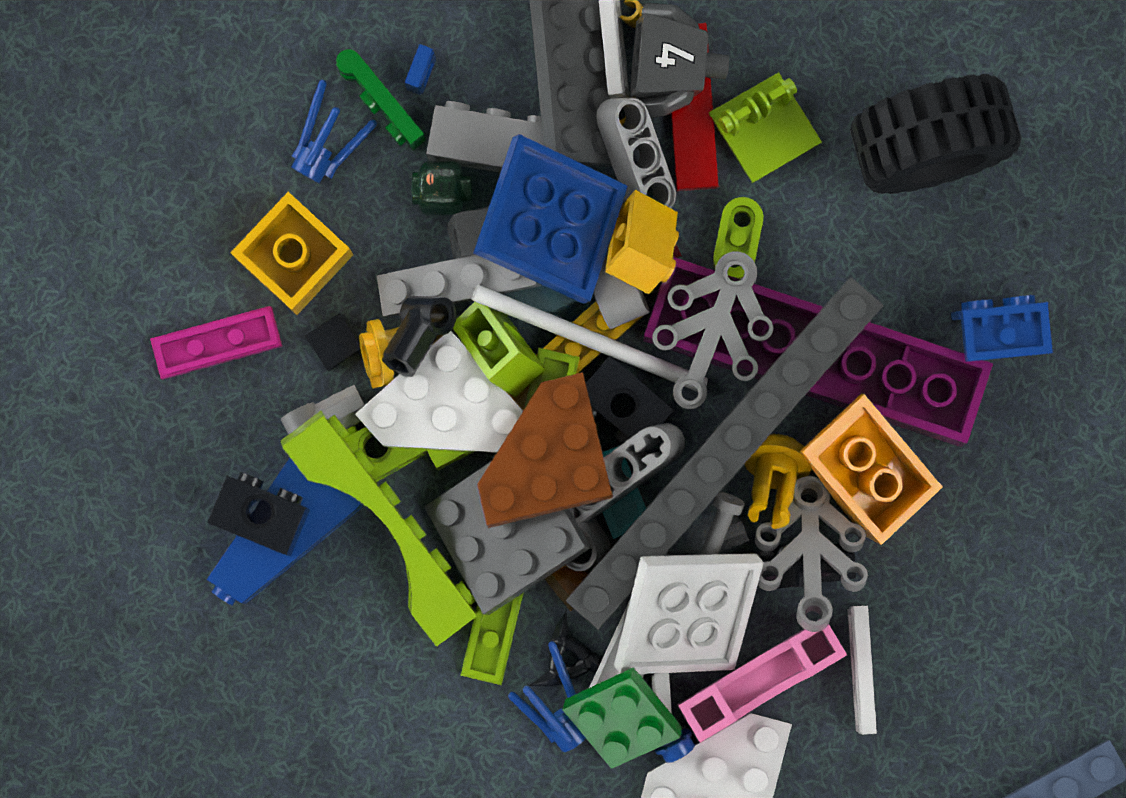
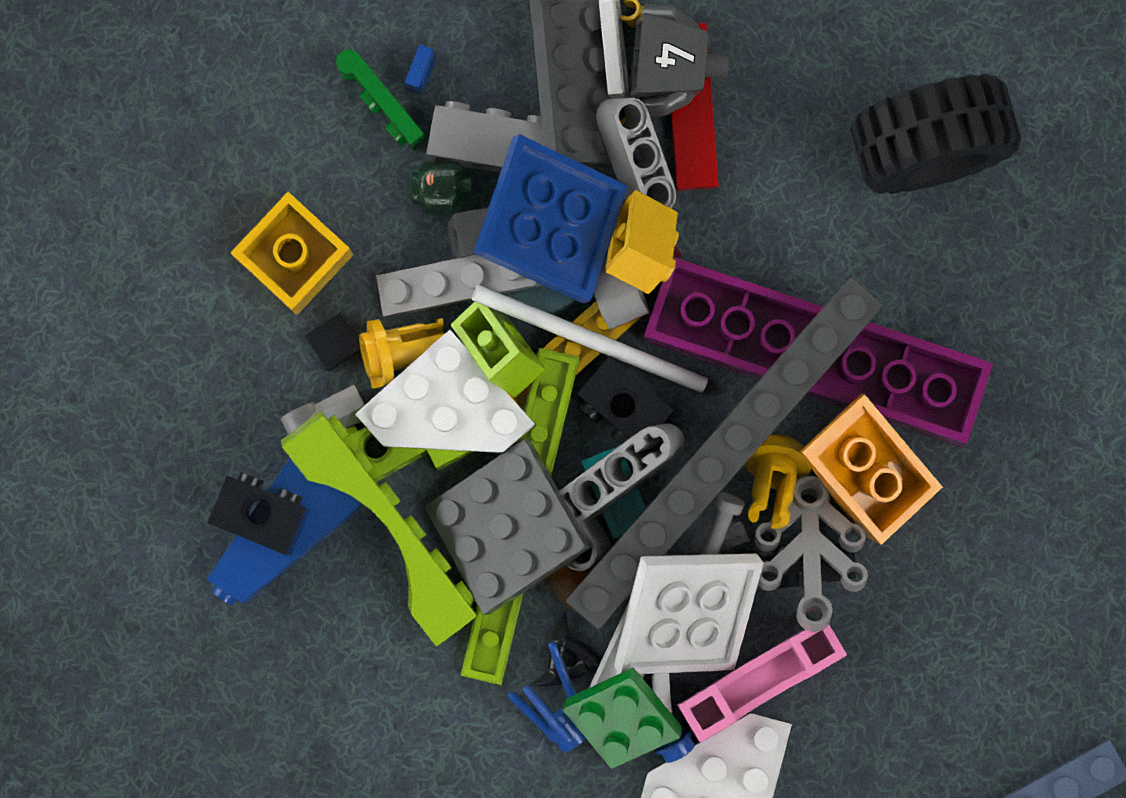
dark pink tile [150,306,283,380] -> none
blue plant [291,80,377,184] -> none
black piece [382,296,456,377] -> none
dark orange plate [477,372,613,528] -> none
light grey plant [653,252,773,409] -> none
lime hinge [709,72,822,183] -> none
lime plate [713,197,764,279] -> none
white tile [847,606,877,734] -> none
blue bracket [951,295,1053,362] -> none

